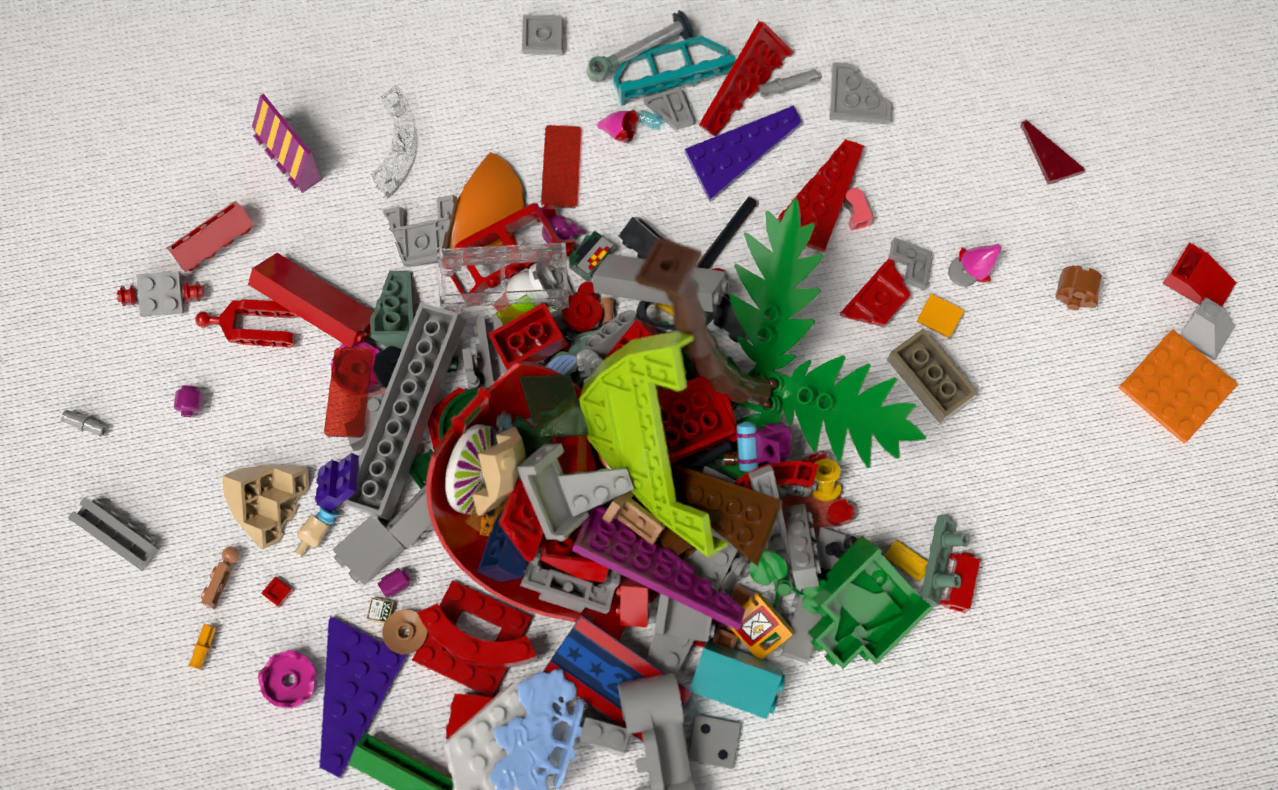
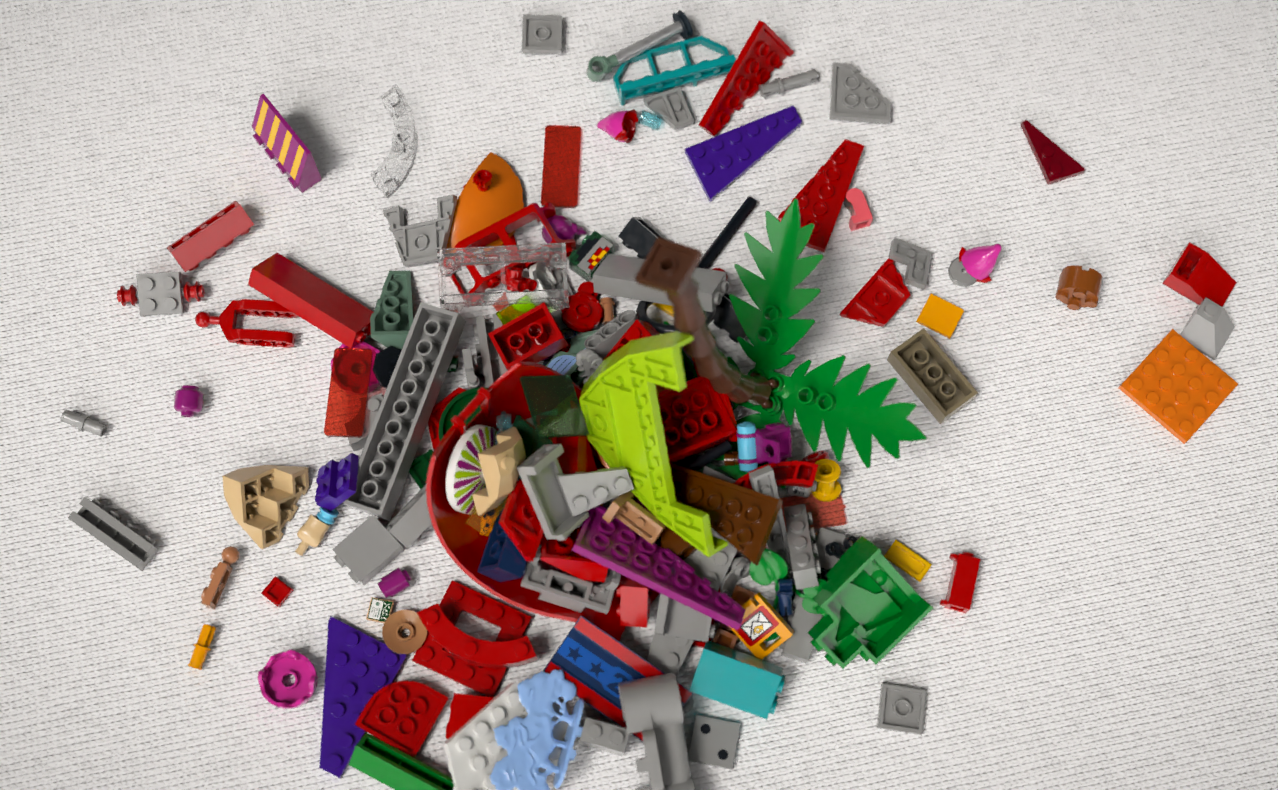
red plate [826,499,855,527] -> none
sand green plate [921,515,969,605] -> none
none -> red plate [354,681,449,758]
none -> red piece [473,170,492,192]
none -> red plate [501,267,537,292]
none -> dark blue piece [776,579,794,616]
none -> light grey tile [877,683,927,735]

